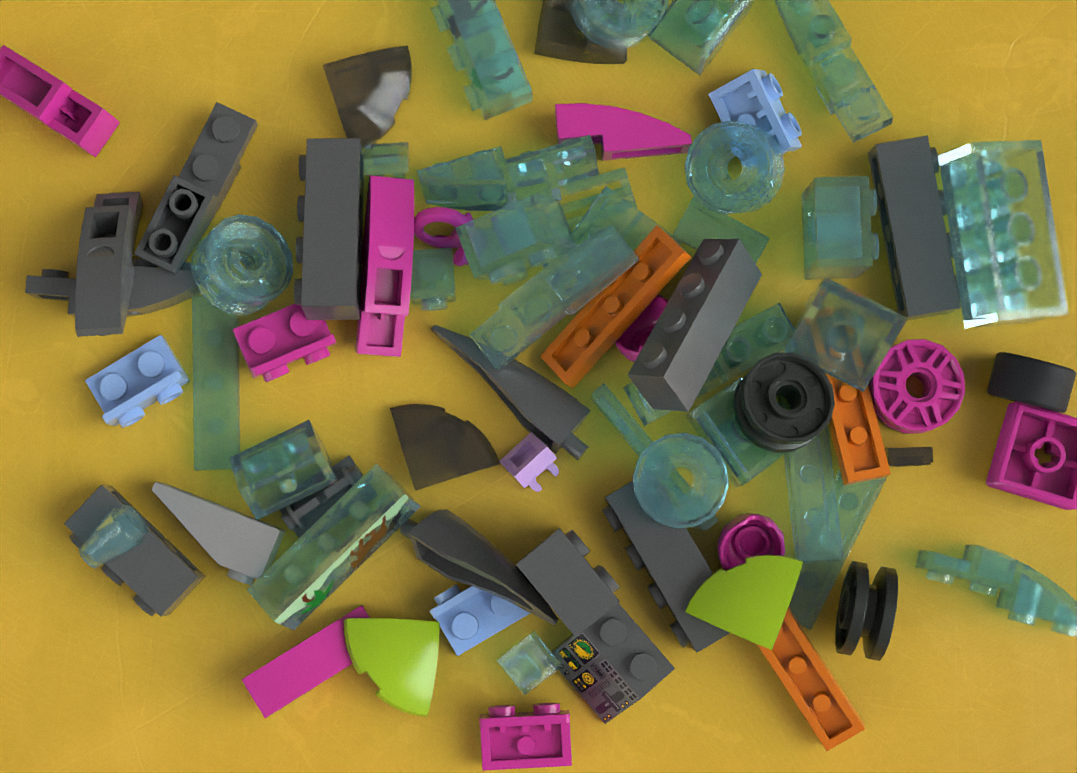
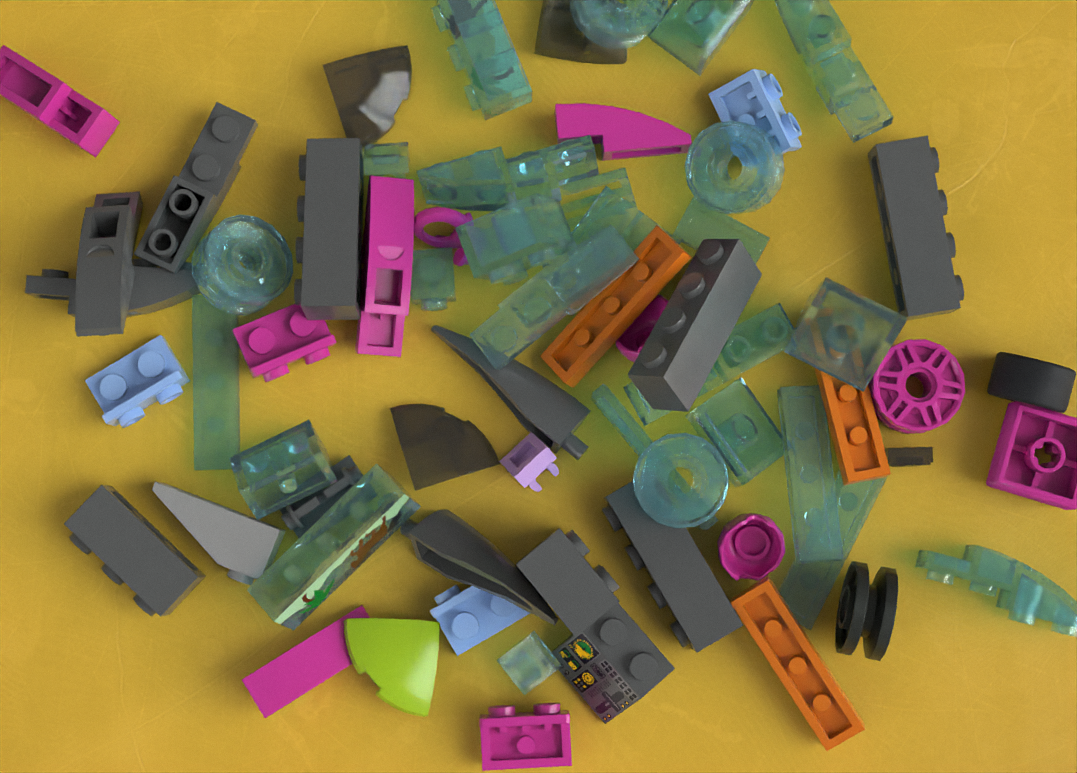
clear light blue cone [79,504,148,569] -> none
lime brick [685,554,803,650] -> none
pearl dark grey wheel [733,352,835,453] -> none
clear light blue brick [801,176,879,280] -> none
clear light blue brick [938,140,1069,329] -> none

